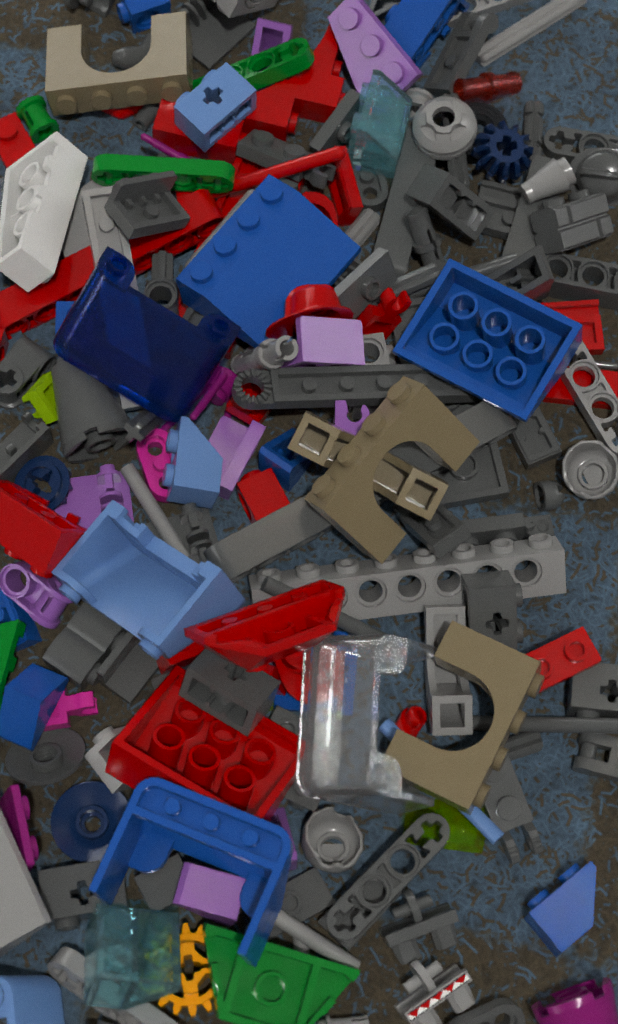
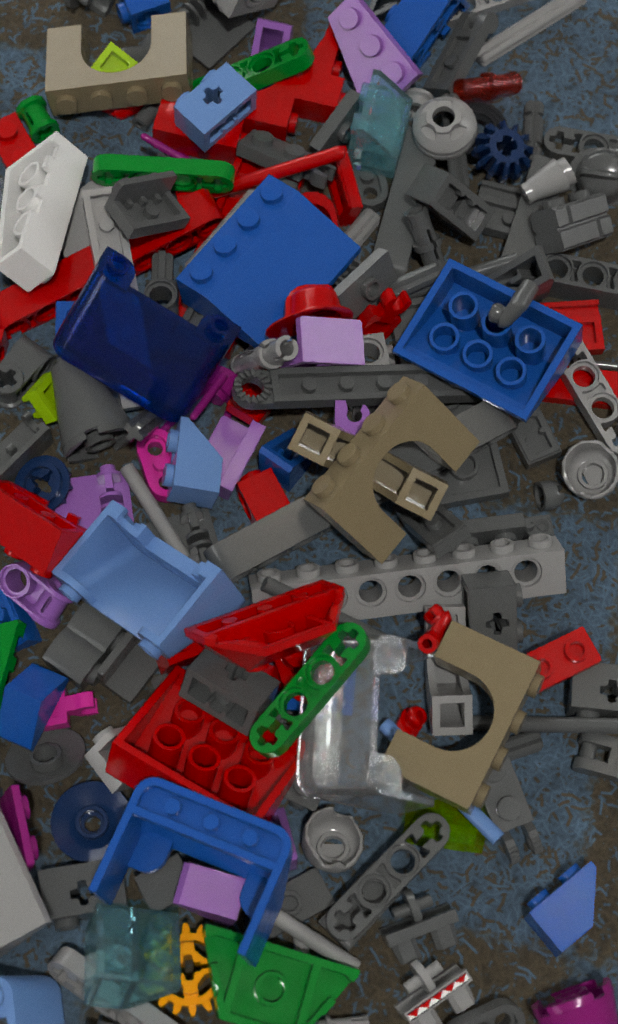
none -> lime tile [91,42,138,73]
none -> green beam [249,622,371,758]
none -> red arm [418,604,452,654]
none -> dark grey arm [488,279,539,328]

